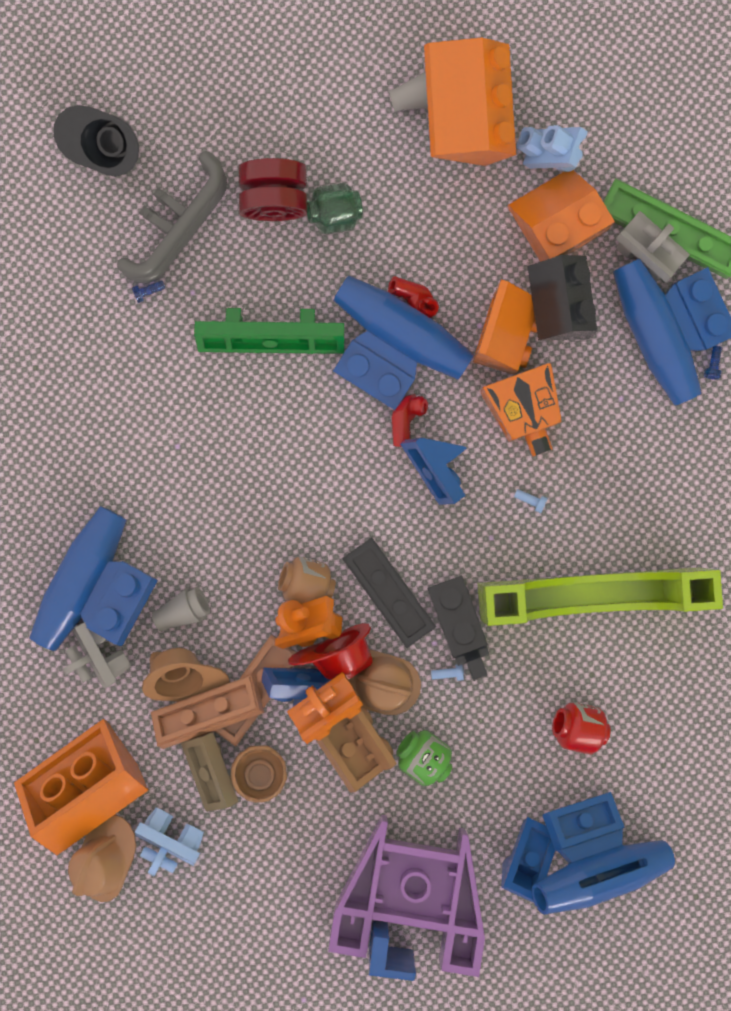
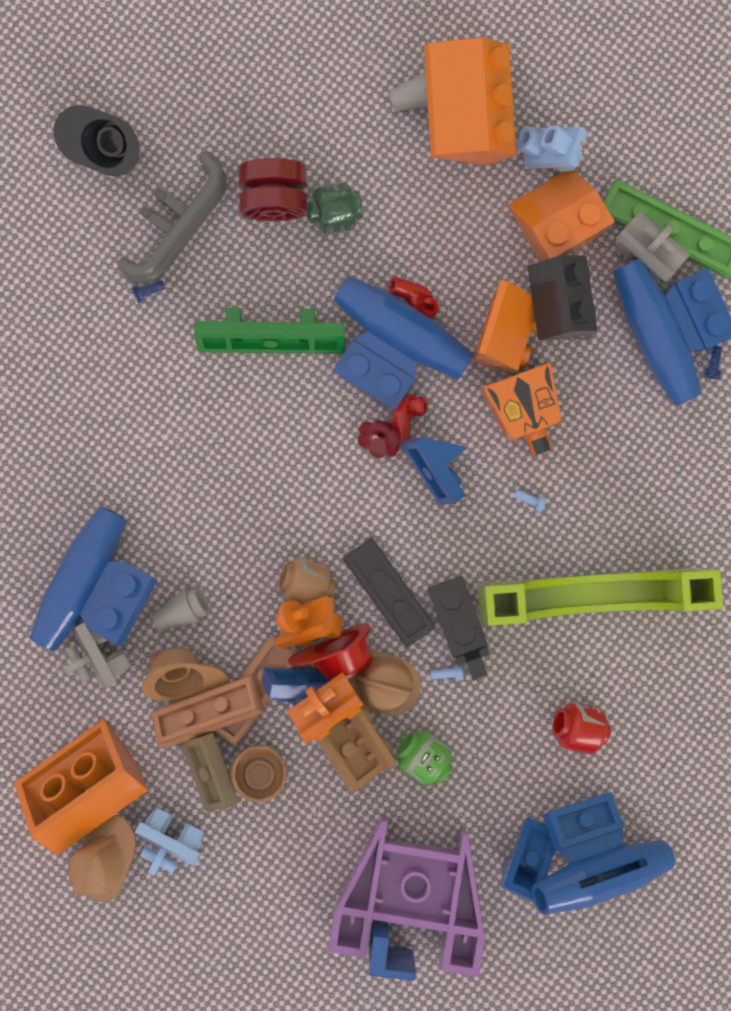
none -> dark red plant [357,420,401,458]

